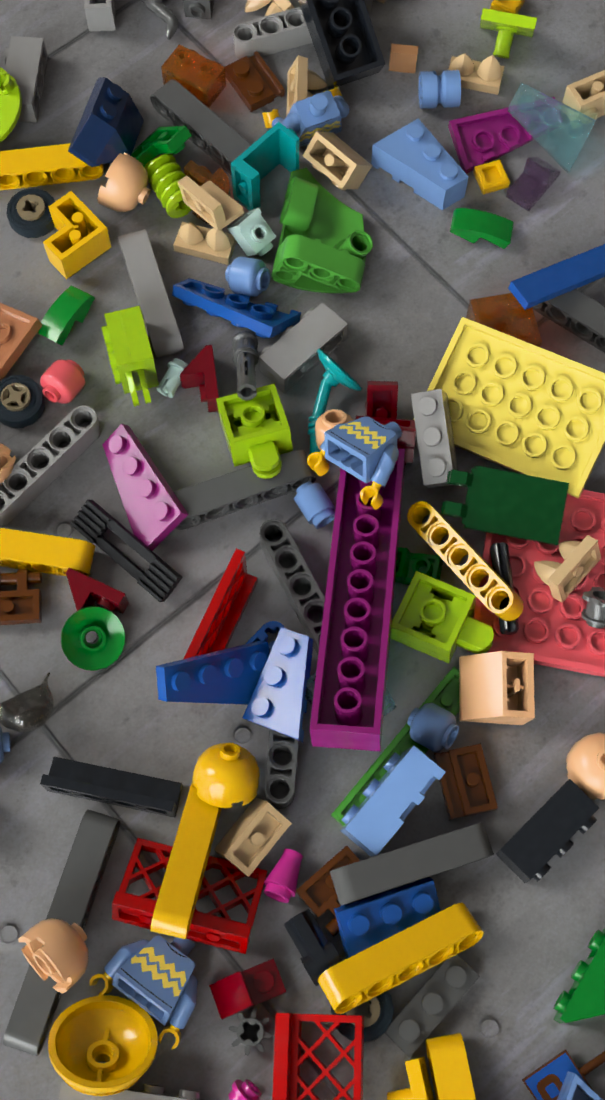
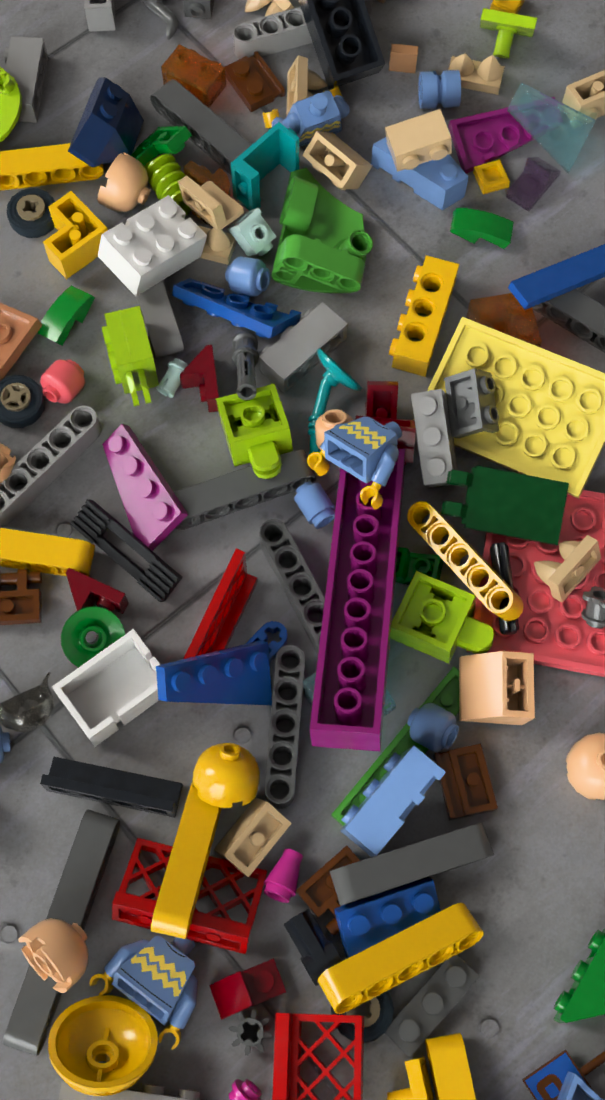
wing [242,627,314,742] -> none
black brick [496,779,599,883] -> none
none -> white piece [52,629,160,747]
none -> white piece [98,195,207,297]
none -> tan brick [385,109,452,172]
none -> yellow brick [389,255,460,377]
none -> dark grey bracket [444,368,499,438]

